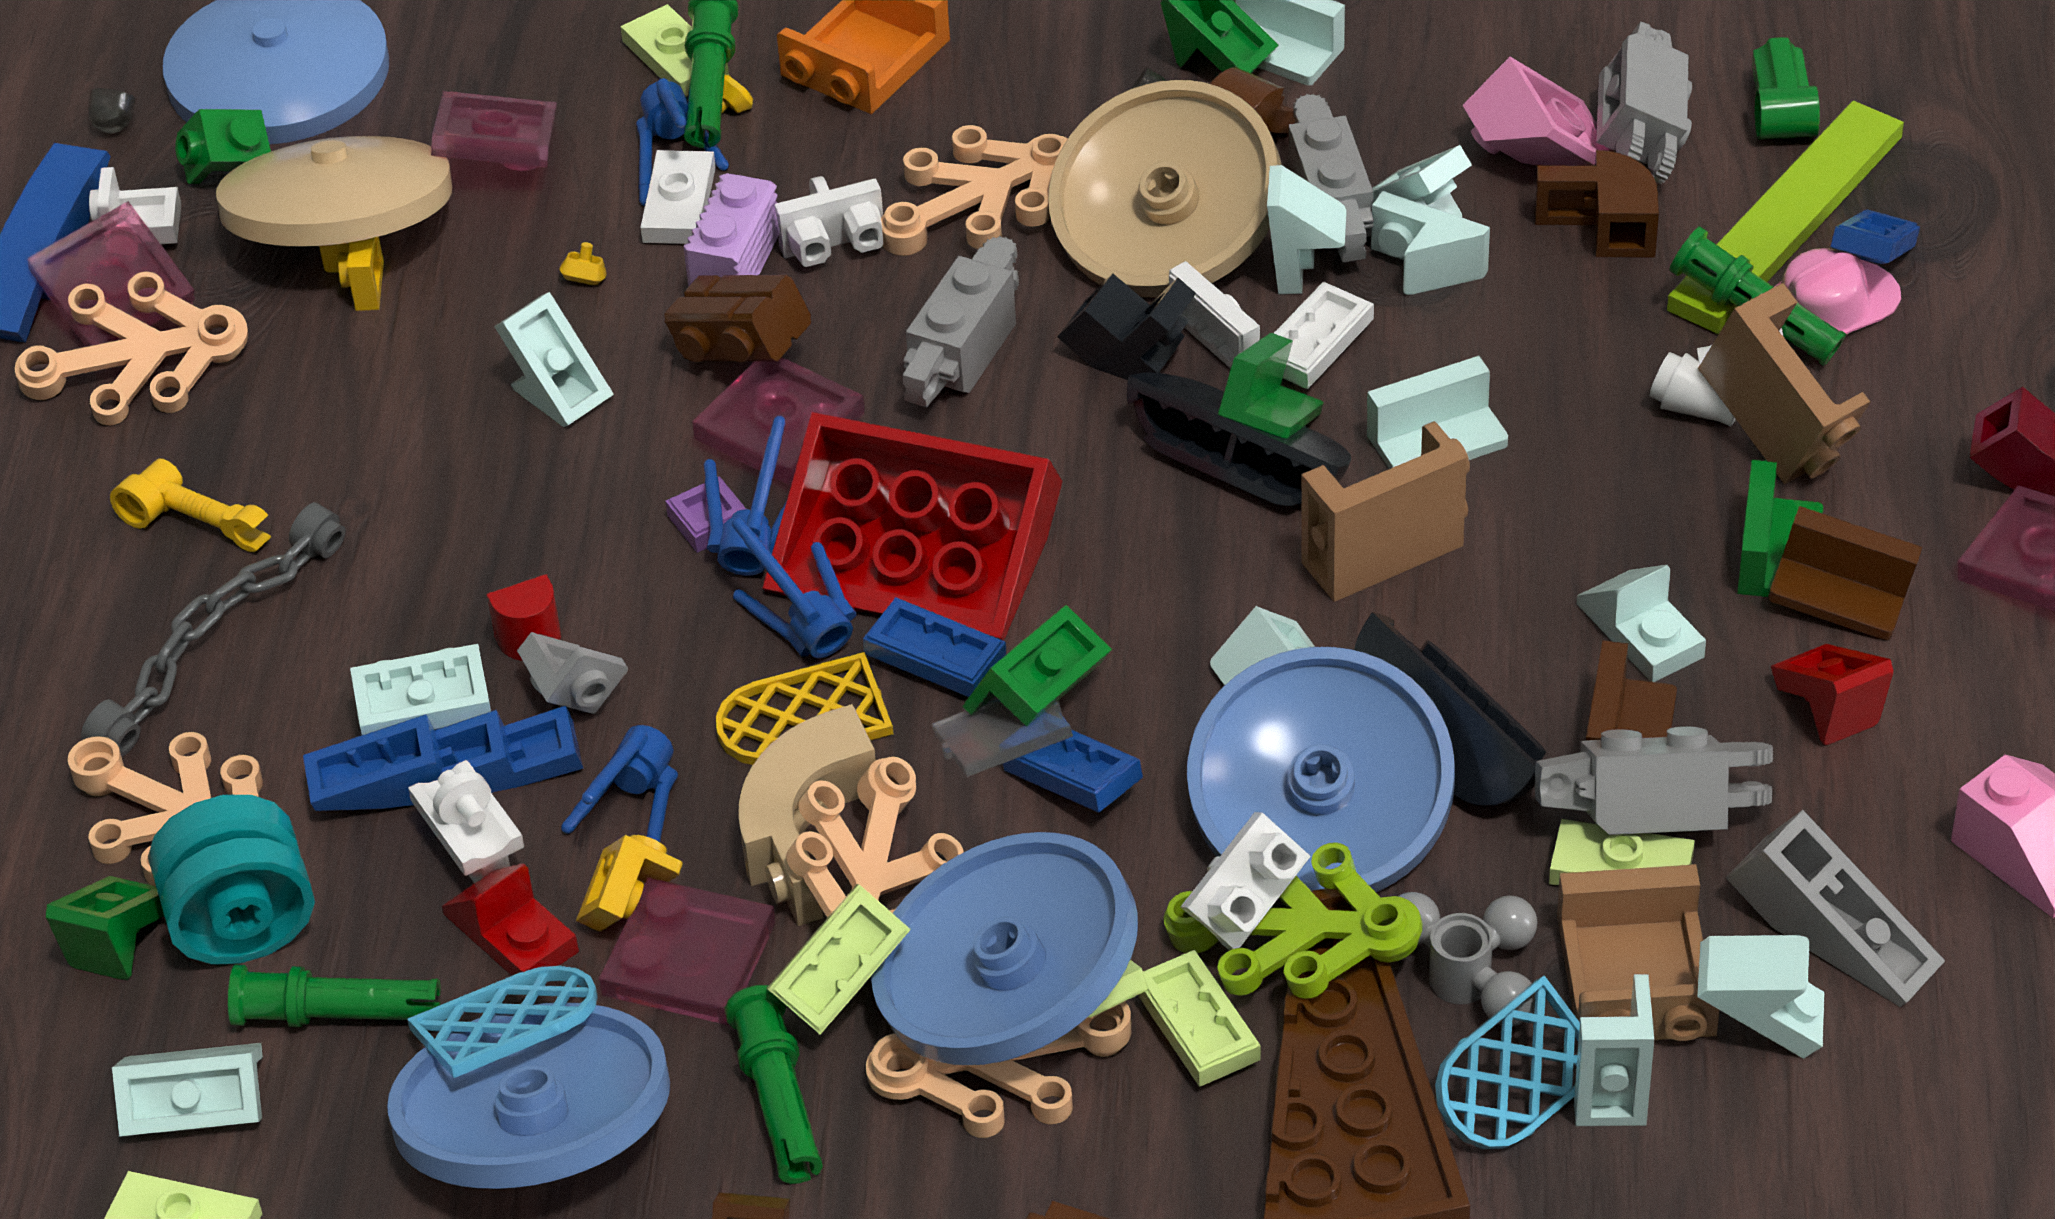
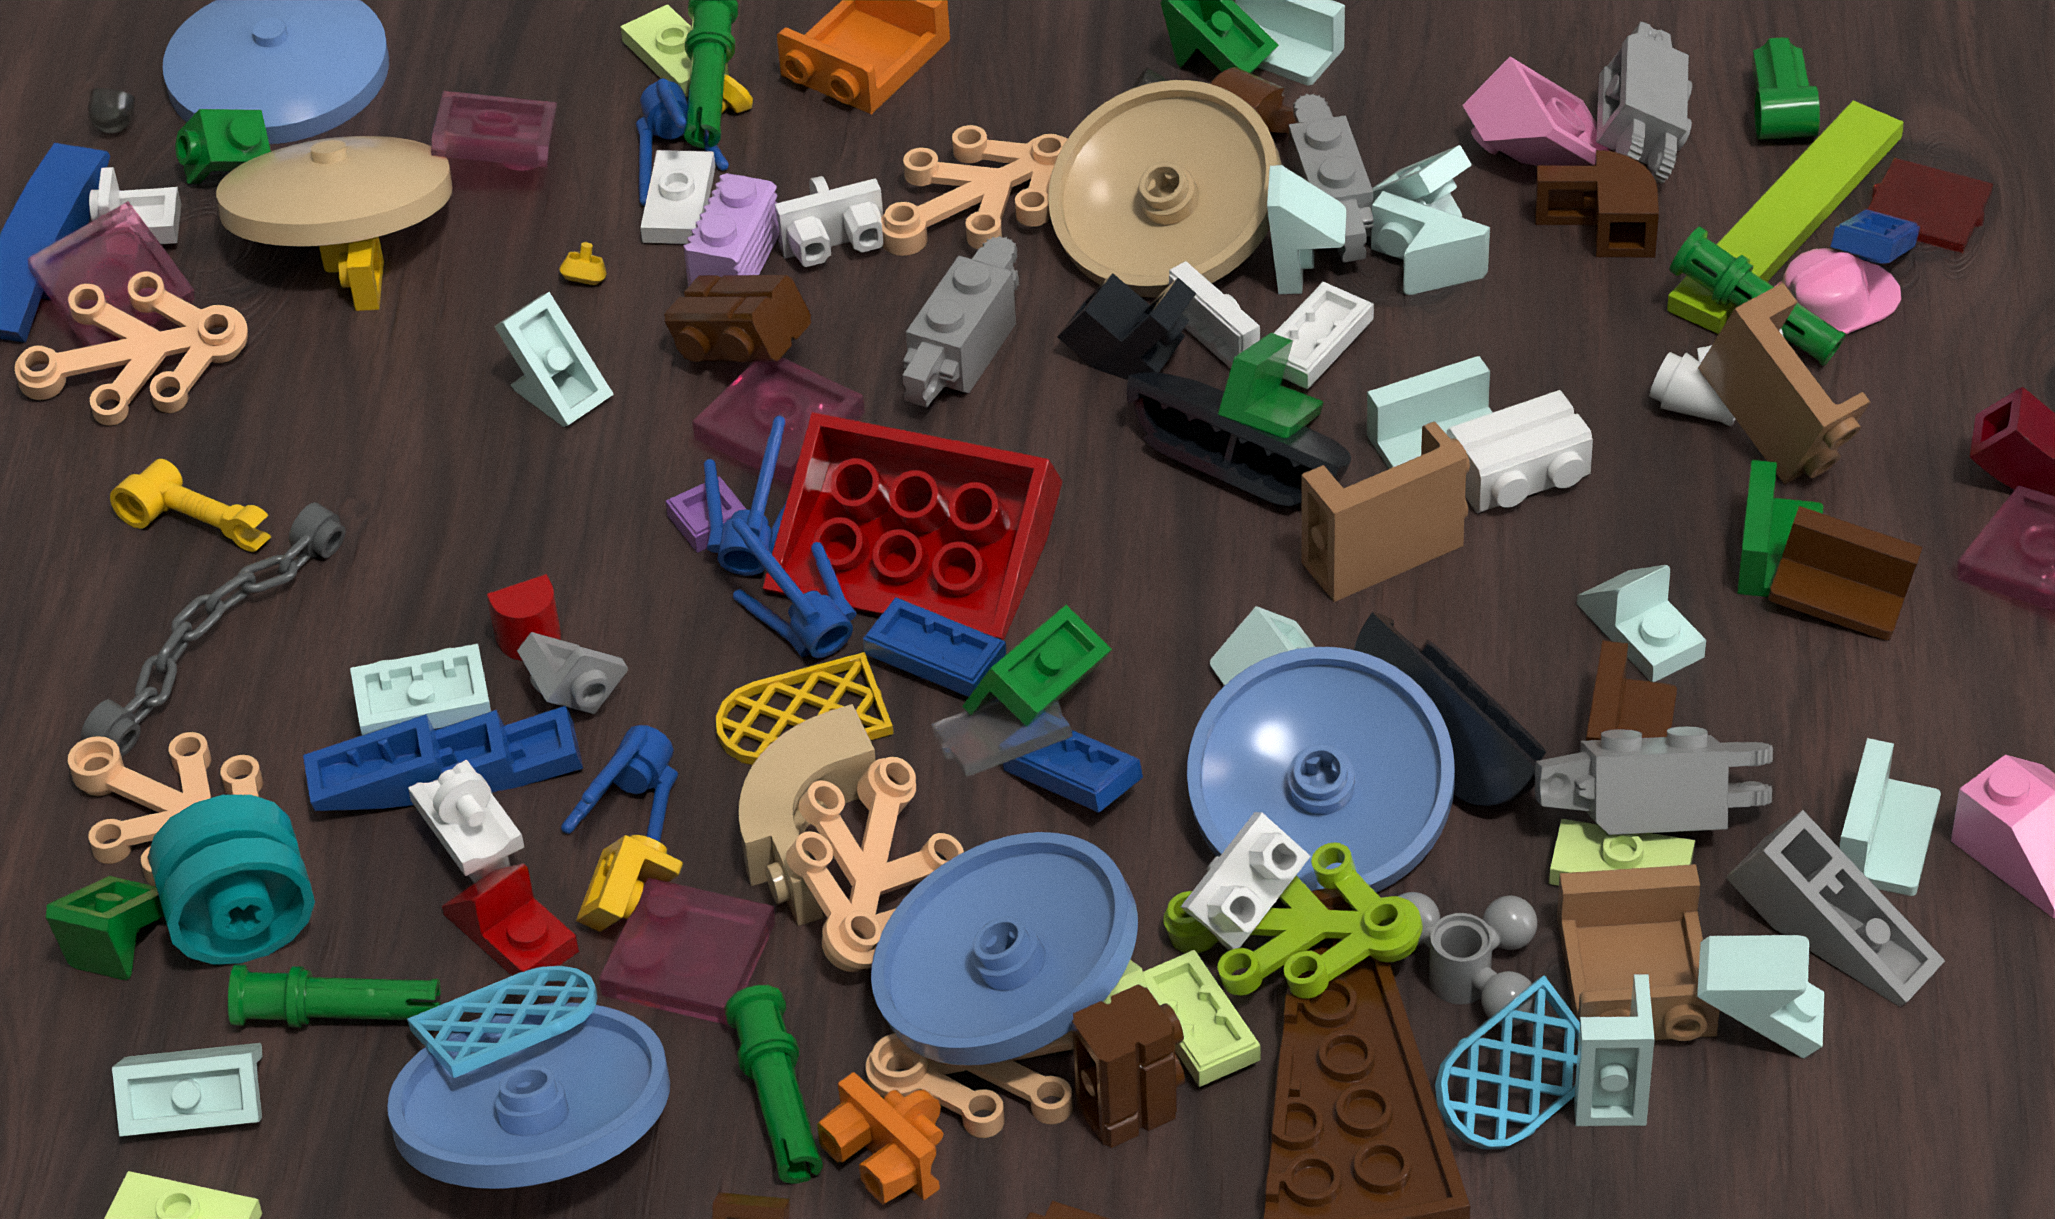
yellowish green plate [767,884,911,1034] -> none
red slope [1771,644,1894,745] -> none
none -> orange hips [817,1072,944,1204]
none -> reddish brown brick [1072,984,1185,1148]
none -> white brick [1447,390,1593,513]
none -> light aqua panel [1839,738,1941,896]
none -> clear red piece [1868,158,1993,253]

